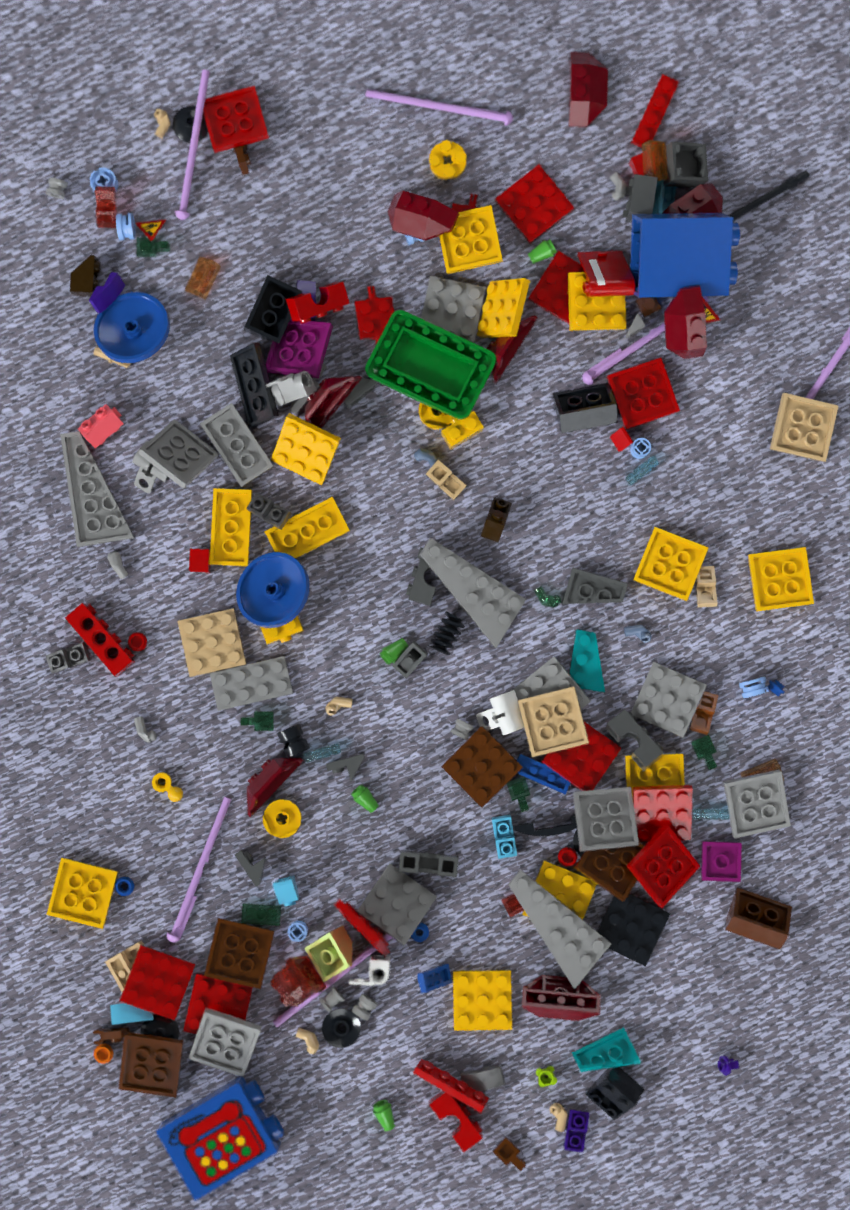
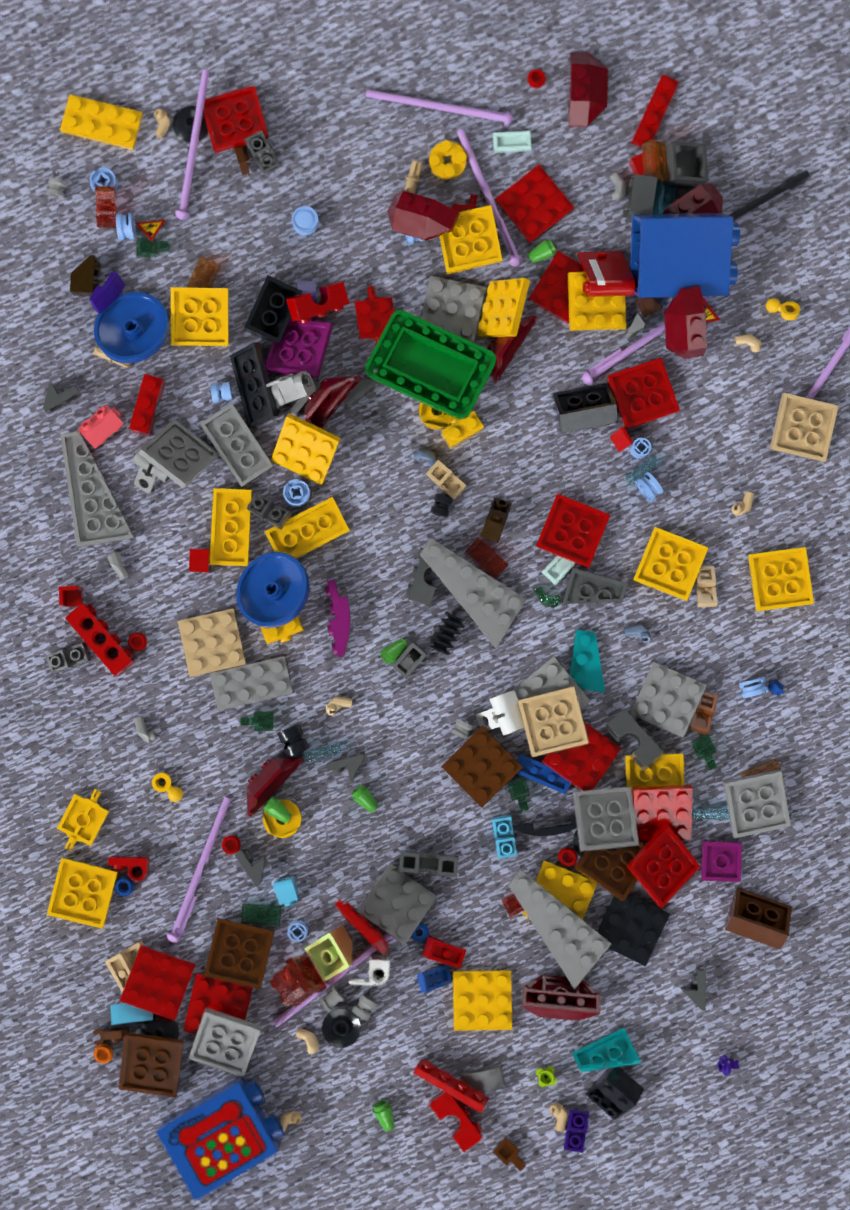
none -> dark grey slope [43,382,81,414]
none -> yellow plate [56,789,110,851]
none -> red panel [59,586,83,607]
none -> yellow plate [60,94,143,150]
none -> red plate [108,856,150,881]
none -> red arch [129,374,166,437]
none -> yellow plate [170,287,229,346]
none -> light blue wheel [210,381,233,403]
none -> red plate [222,835,241,855]
none -> dark grey slope [245,130,280,173]
none -> bright green cone [263,796,292,824]
none -> tan arm [279,1111,302,1132]
none -> light blue wheel [283,479,310,507]
none -> light blue wheel [292,206,319,236]
none -> magenta slope [325,579,350,658]
none -> tan axle [404,161,422,194]
none -> red plate [421,936,467,968]
none -> black wheel [430,494,454,518]
none -> lavender bar [457,129,523,267]
none -> clear red slope [465,538,508,579]
none -> light aqua tile [493,131,532,153]
none -> red plate [527,69,546,89]
none -> red plate [535,493,610,568]
none -> light aqua tile [541,556,576,585]
none -> light blue wheel [635,472,664,502]
none -> dark grey slope [680,968,706,1011]
none -> tan arm [731,492,754,516]
none -> tan arm [734,334,762,353]
none -> yellow plate [766,298,800,320]

